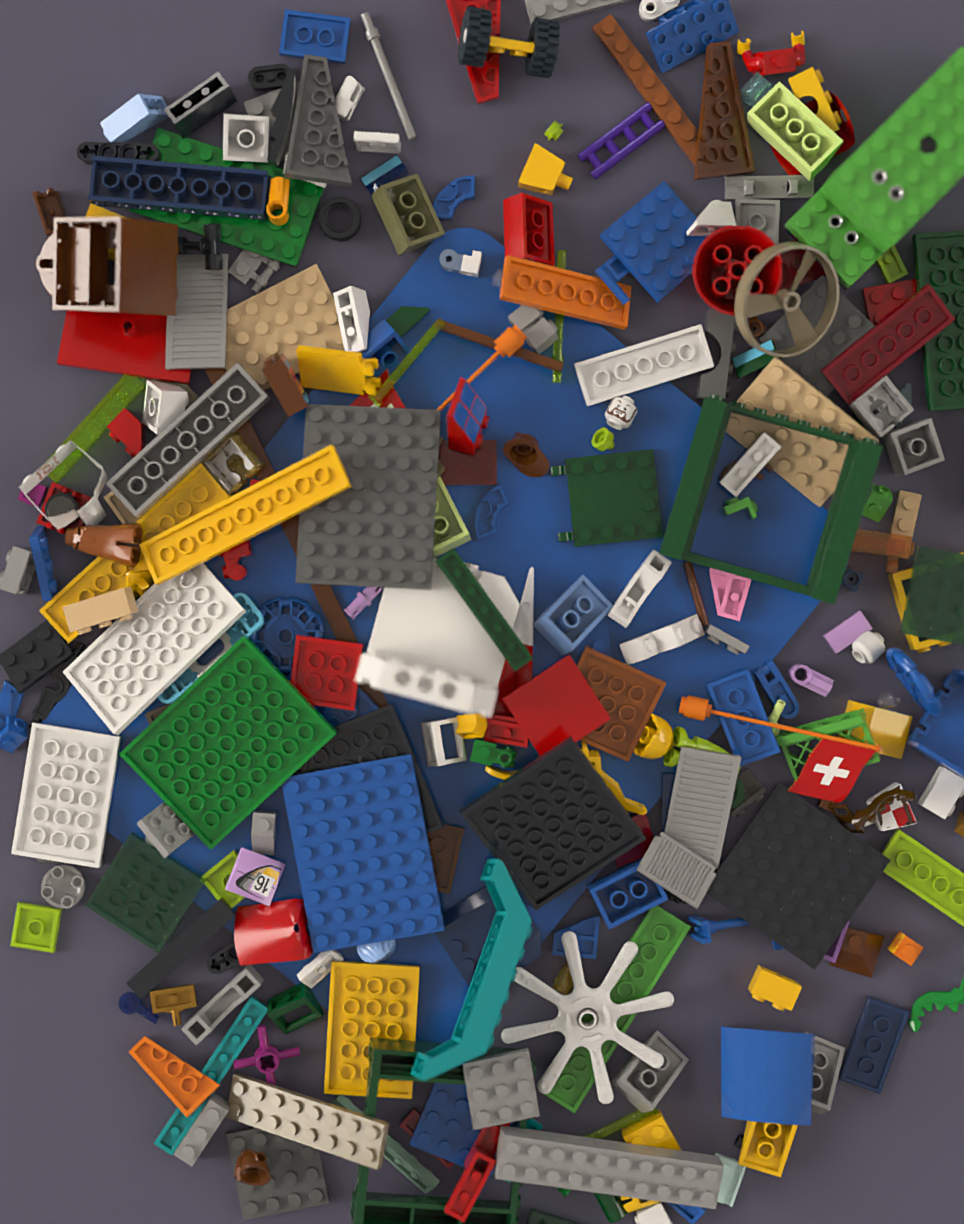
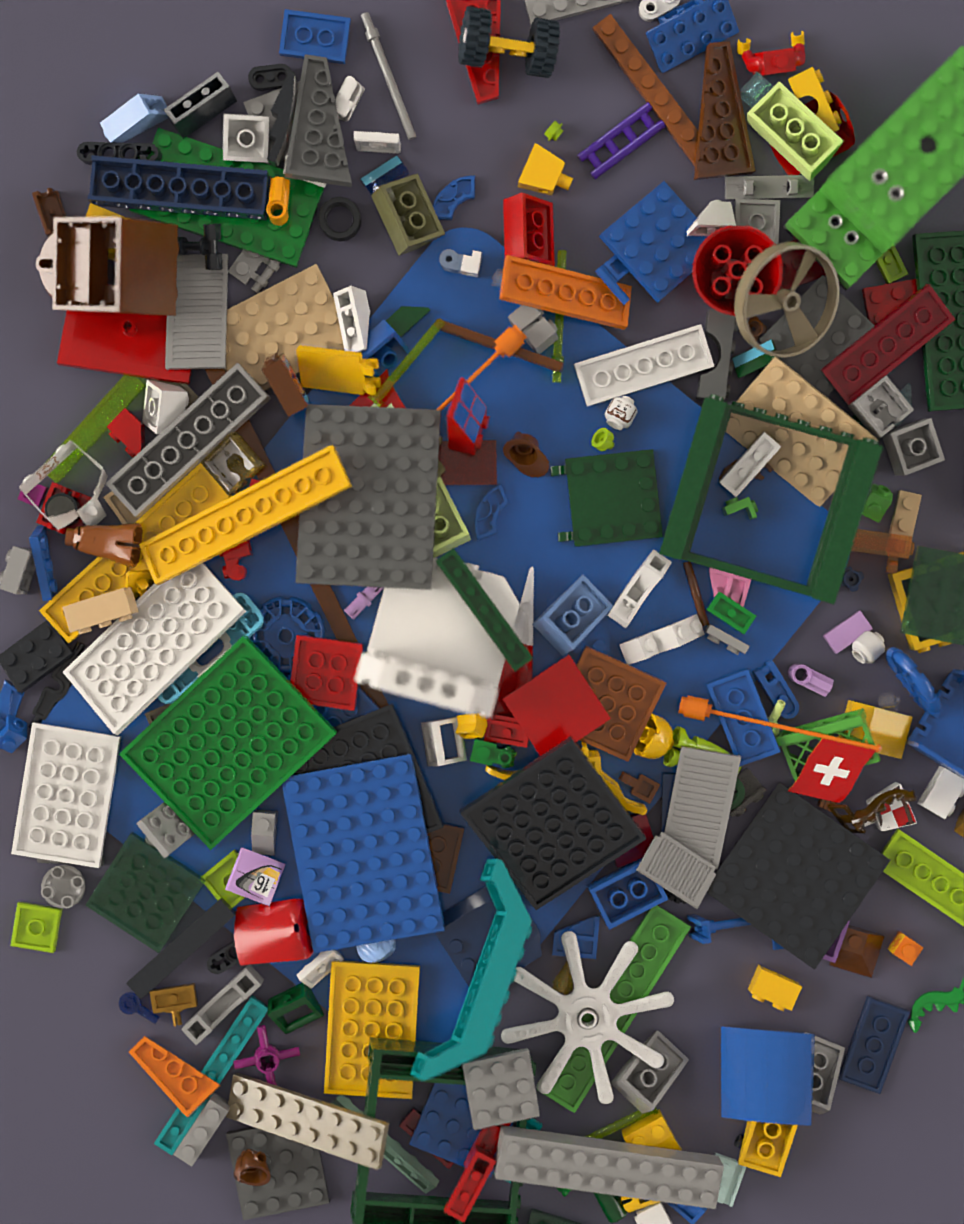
none -> reddish brown plate [618,771,661,804]
none -> green plate [706,591,756,634]

